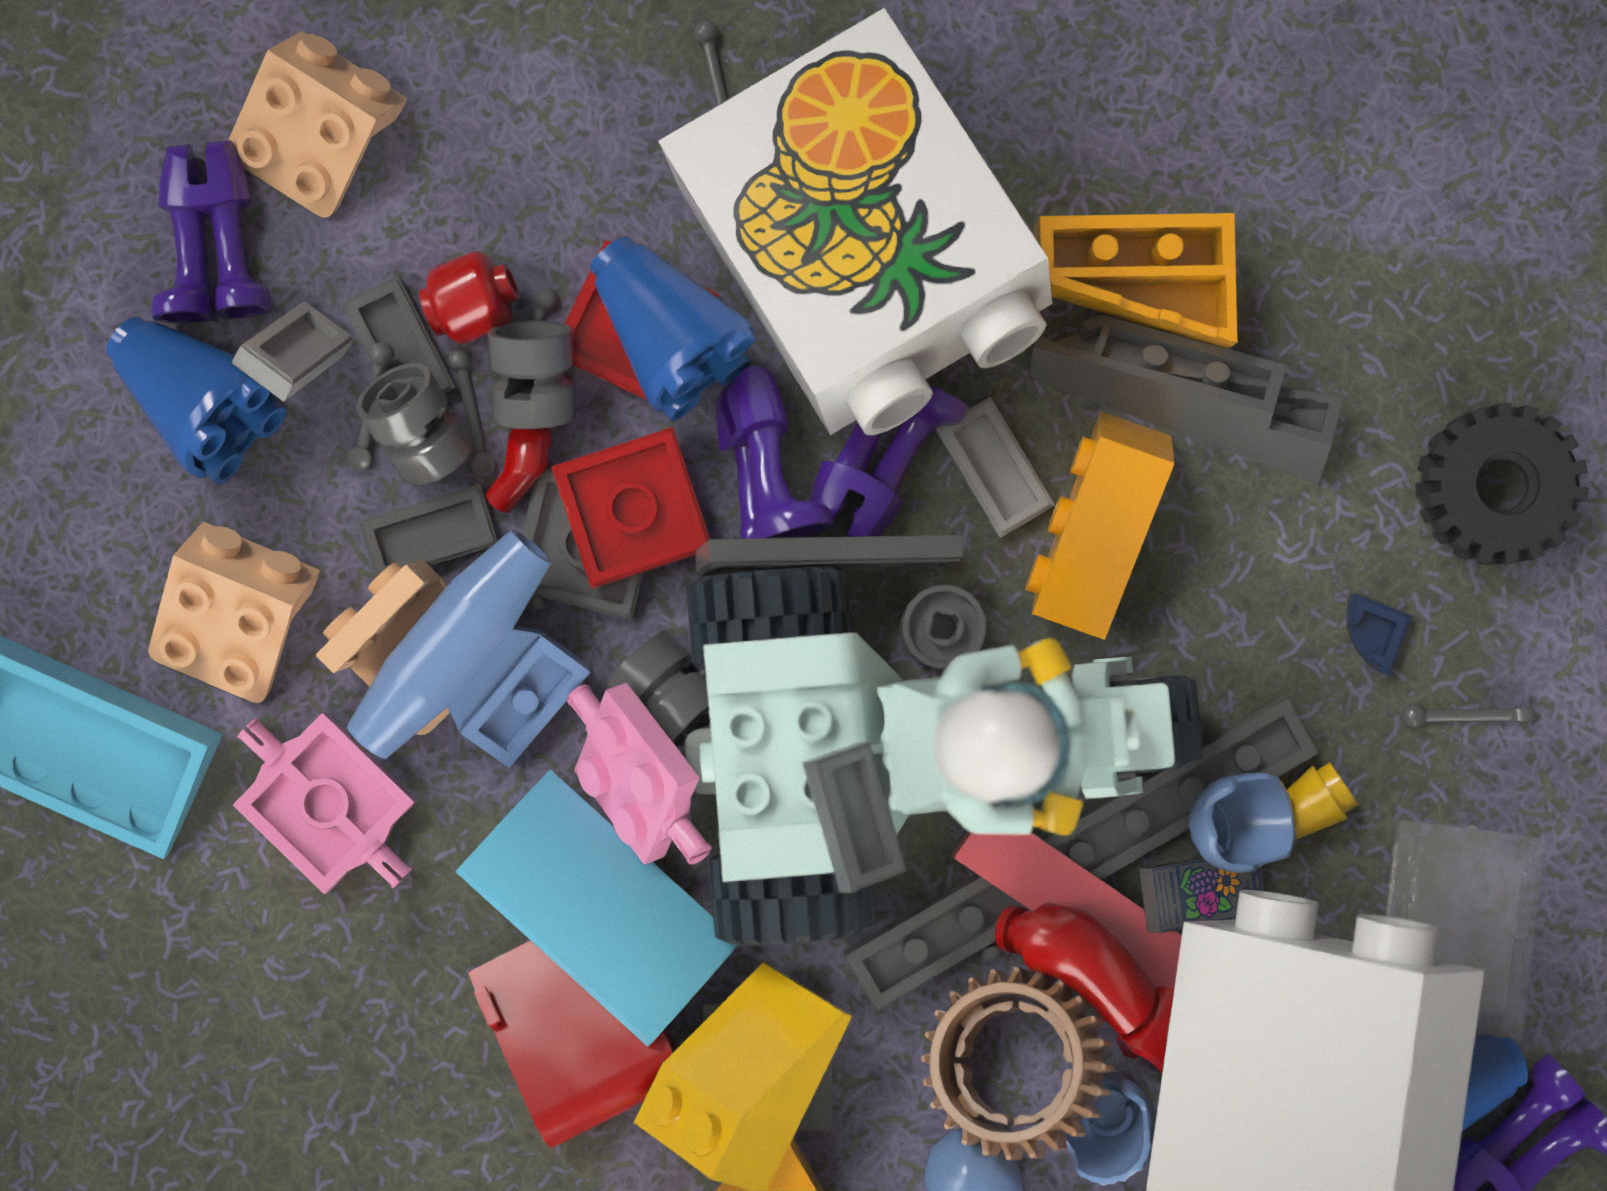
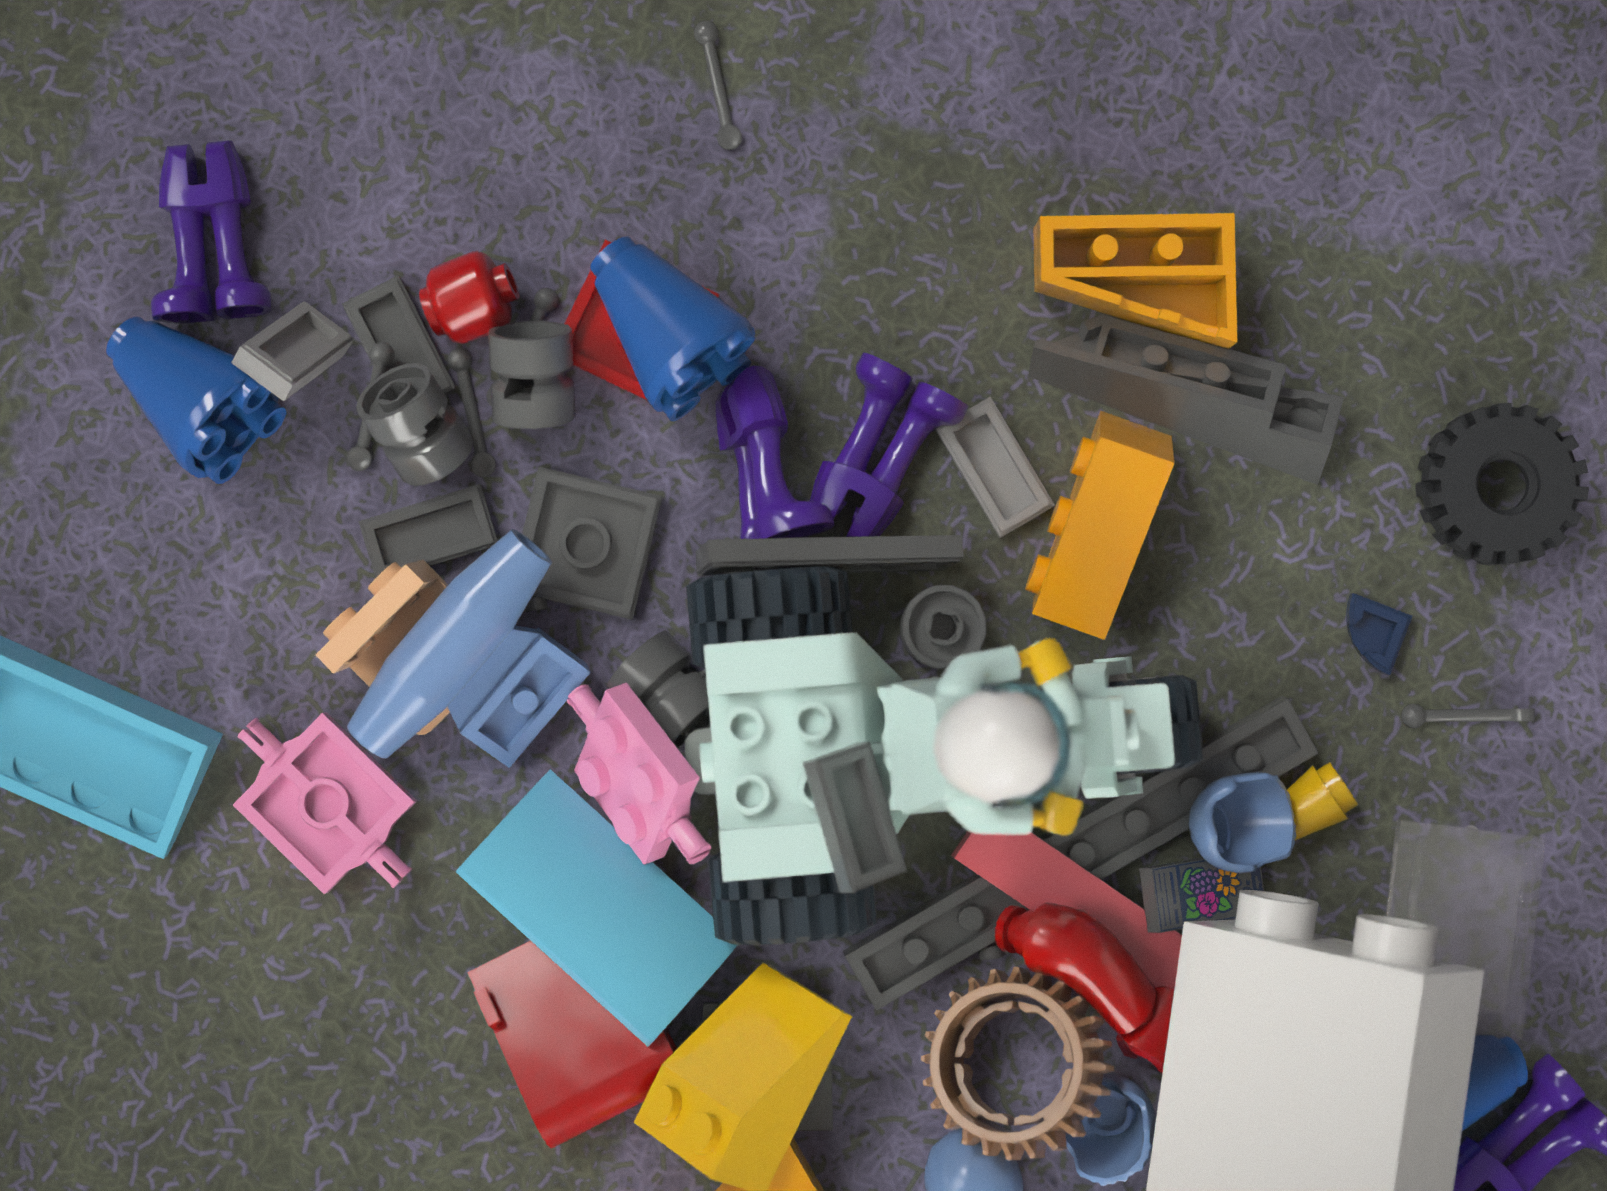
light nougat bracket [148,521,320,703] -> none
light nougat bracket [229,31,408,218] -> none
red arm [485,428,552,513] -> none
red tile [551,427,710,589] -> none
brick [659,8,1053,435] -> none

